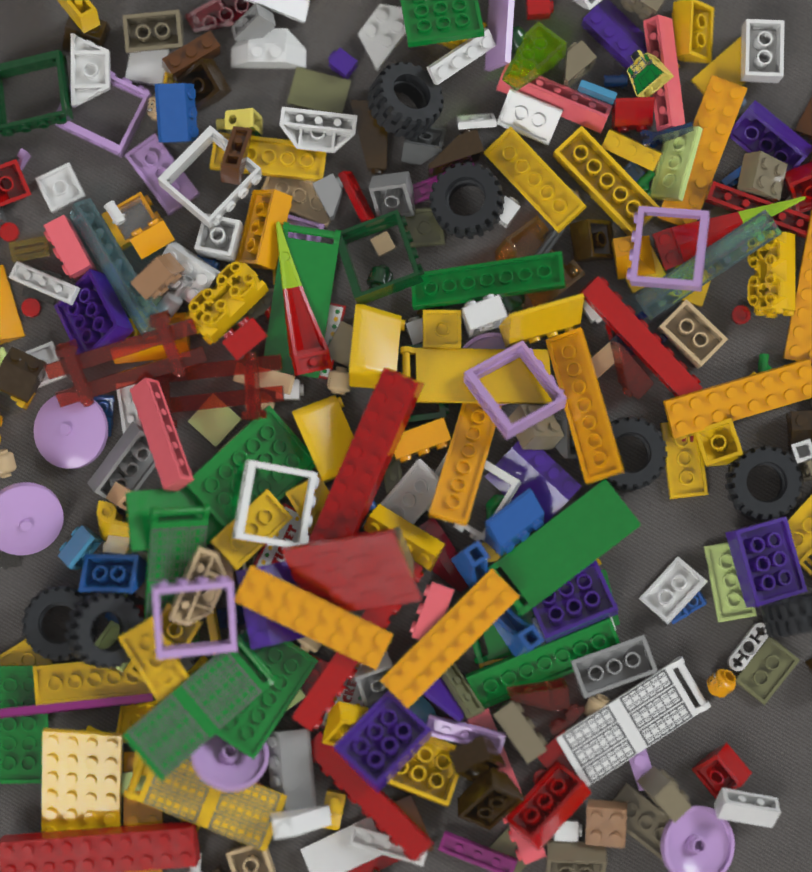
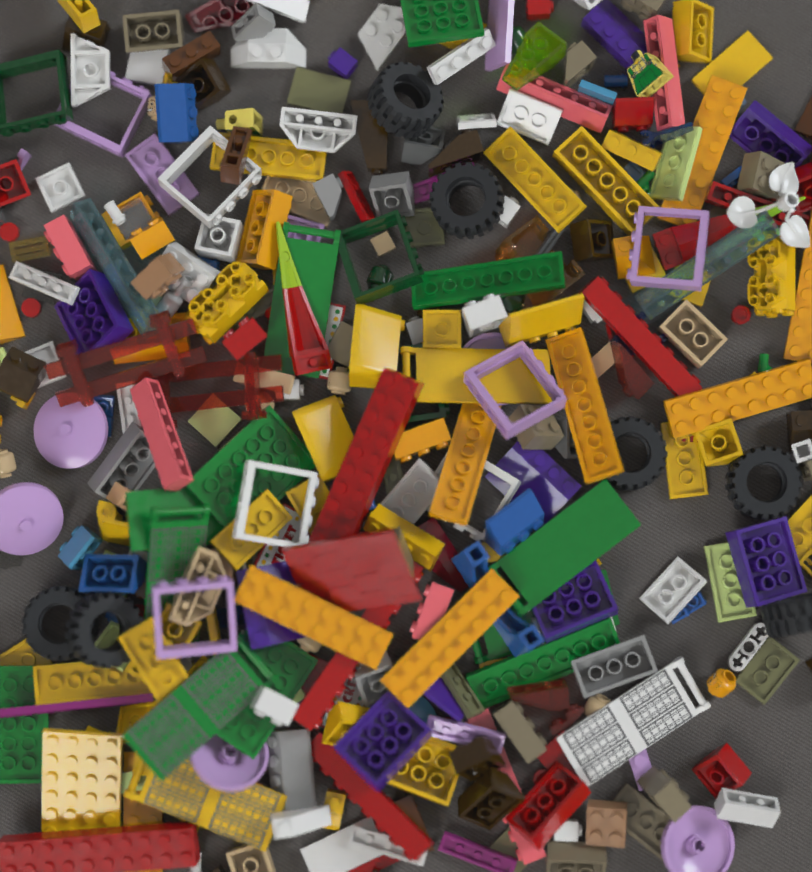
white brick [102,535,134,555] -> none
green arm [486,494,504,520] -> none
white brick [741,19,785,83] -> none
none -> white brick [250,685,299,727]
none -> white plant [727,162,810,248]

